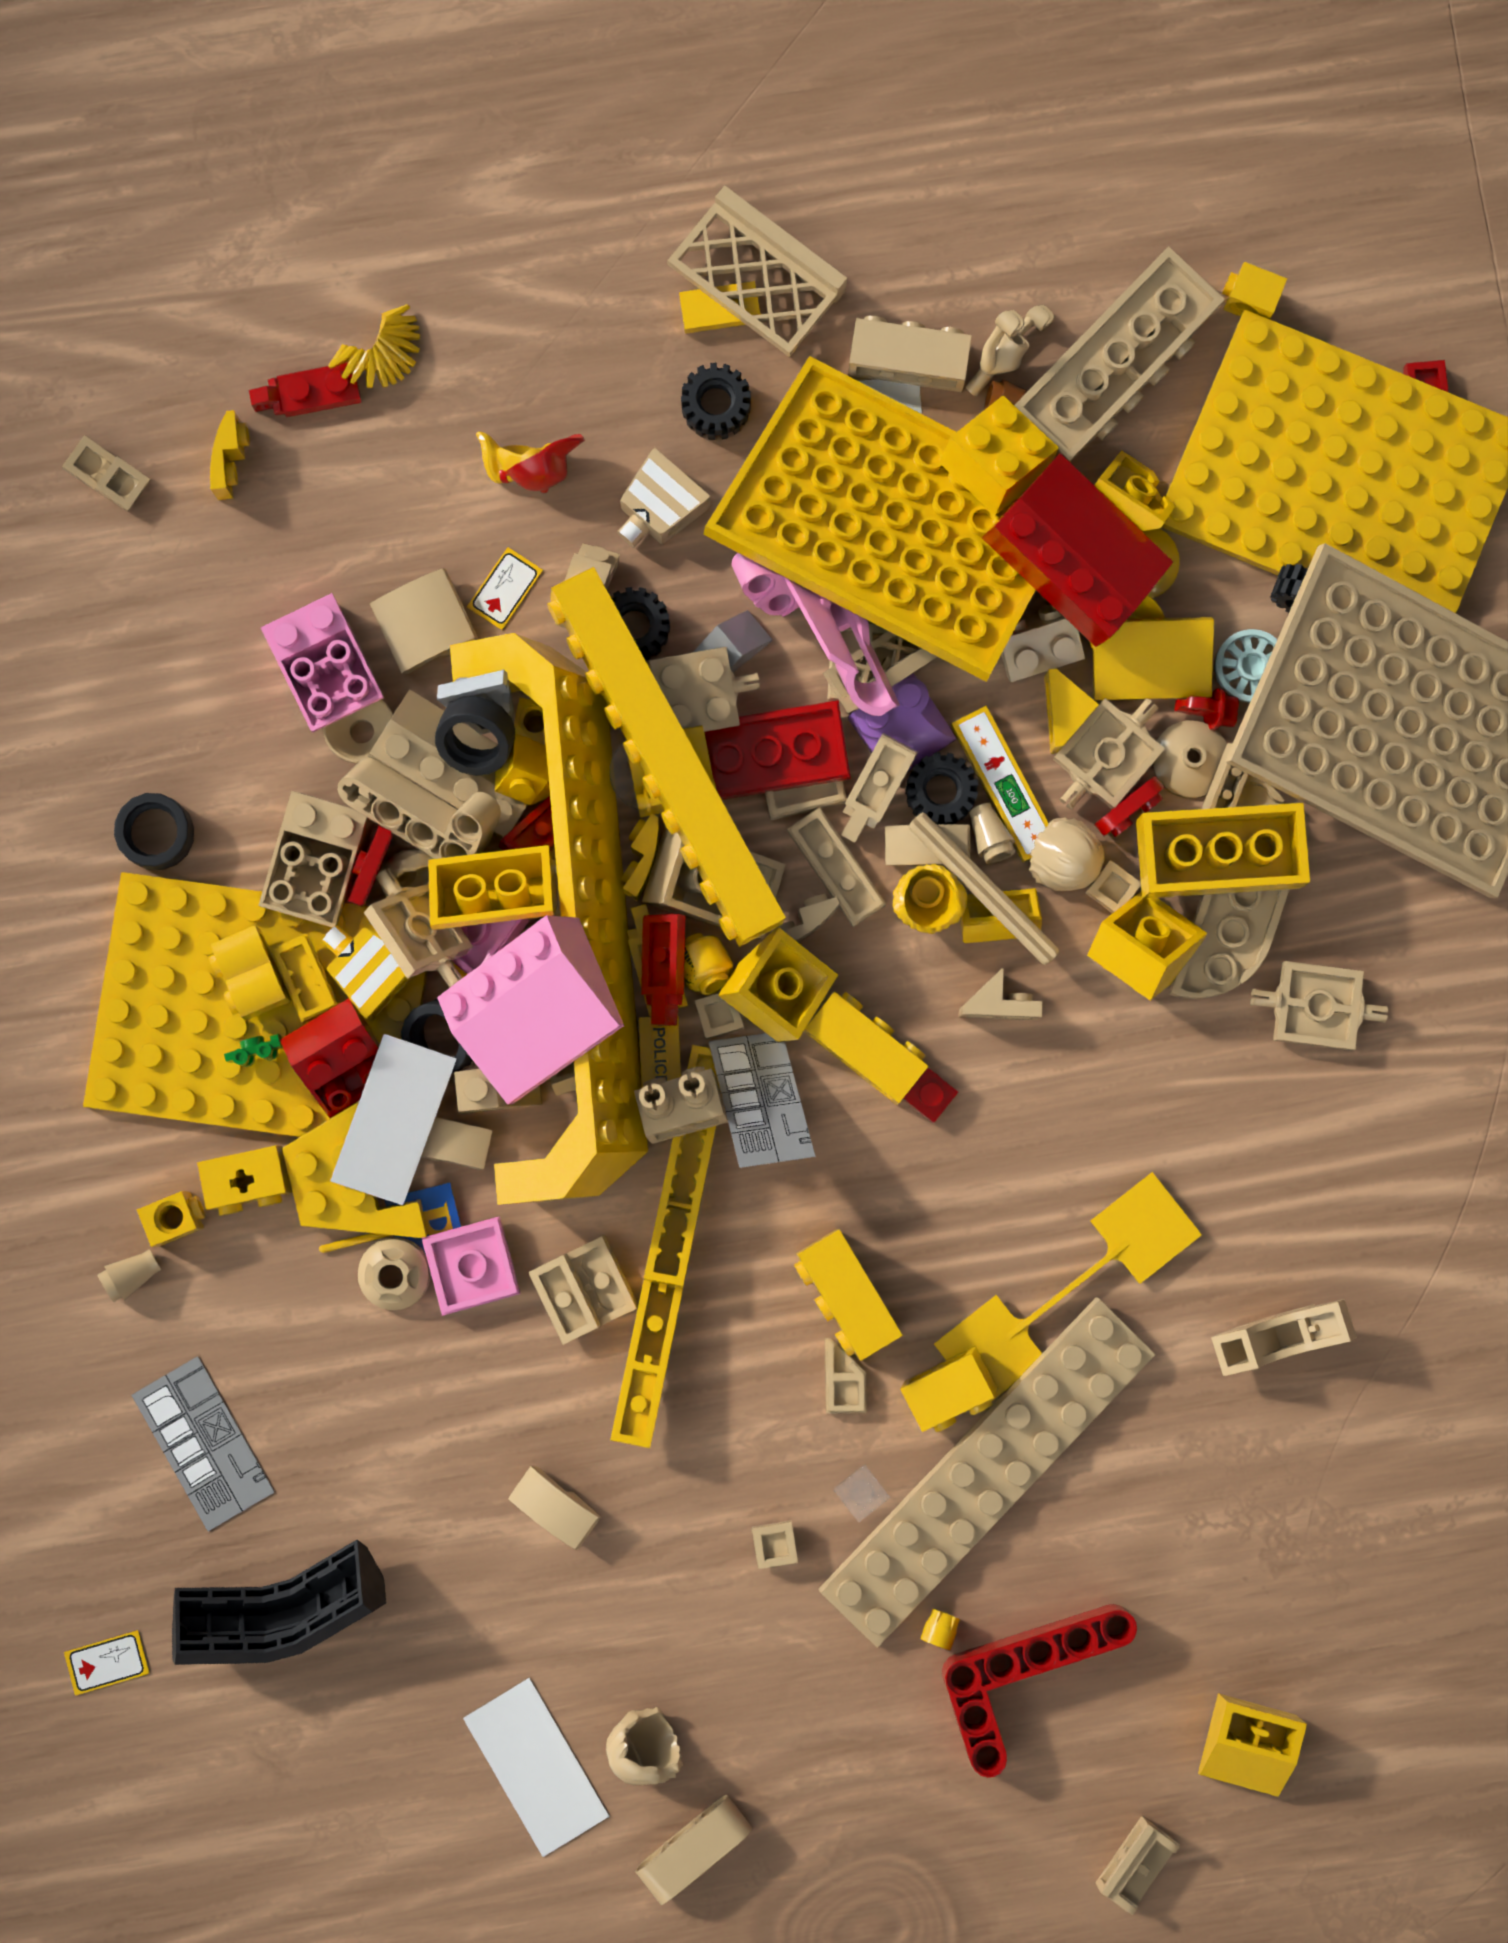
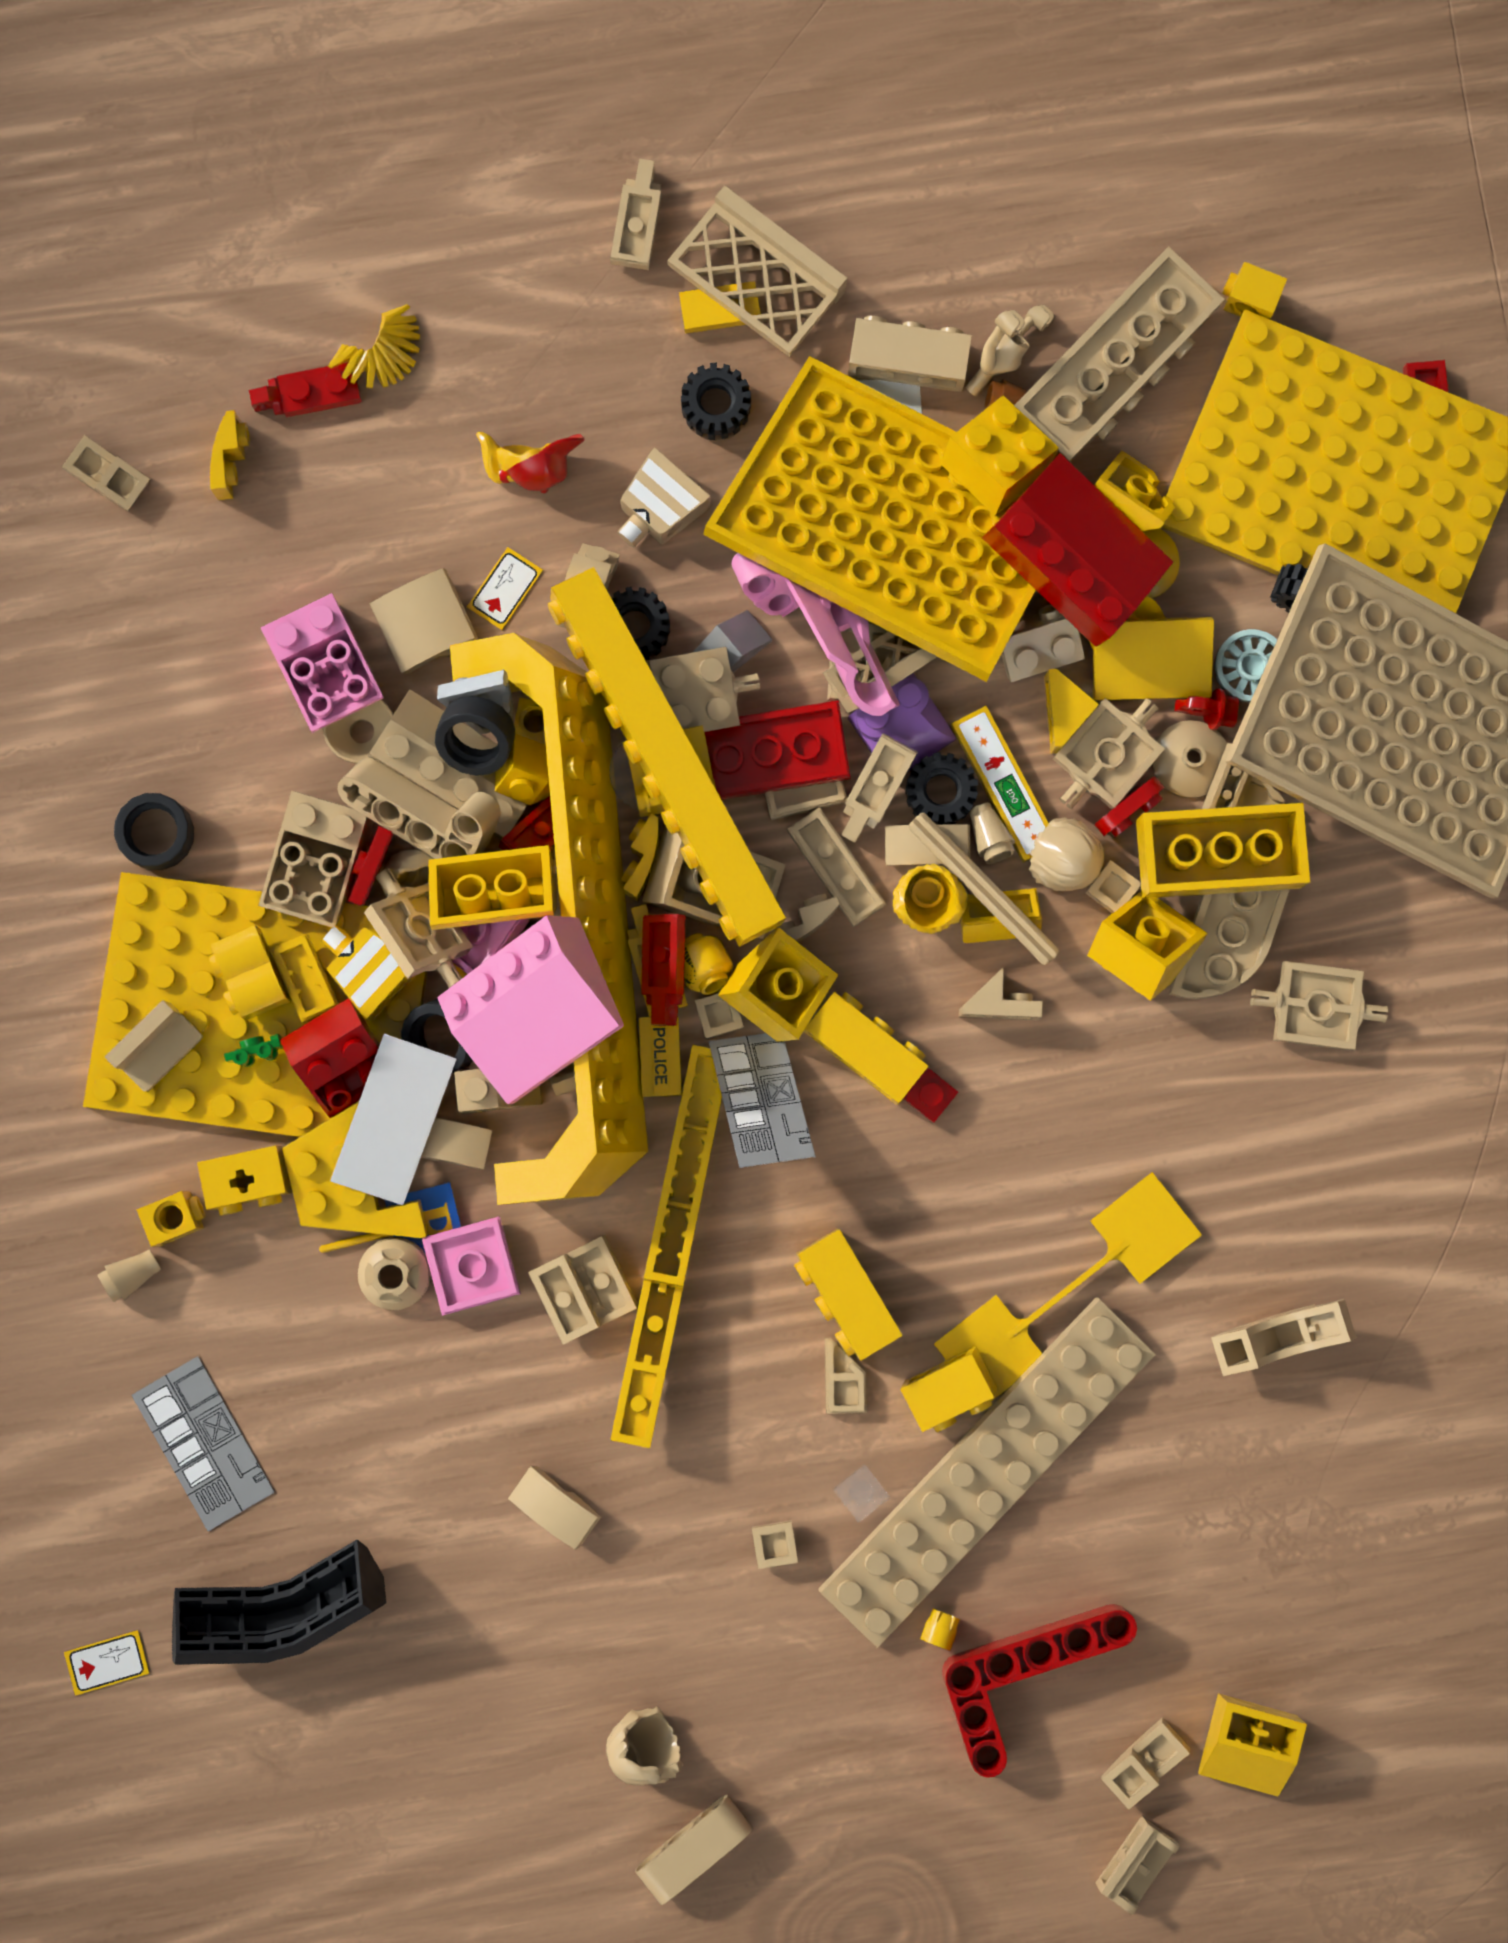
white sticker [463,1678,609,1857] -> none
tan brick [634,1067,728,1144] -> none
none -> tan panel [105,1000,203,1092]
none -> tan hinge [610,158,661,270]
none -> tan slope [1101,1717,1190,1810]

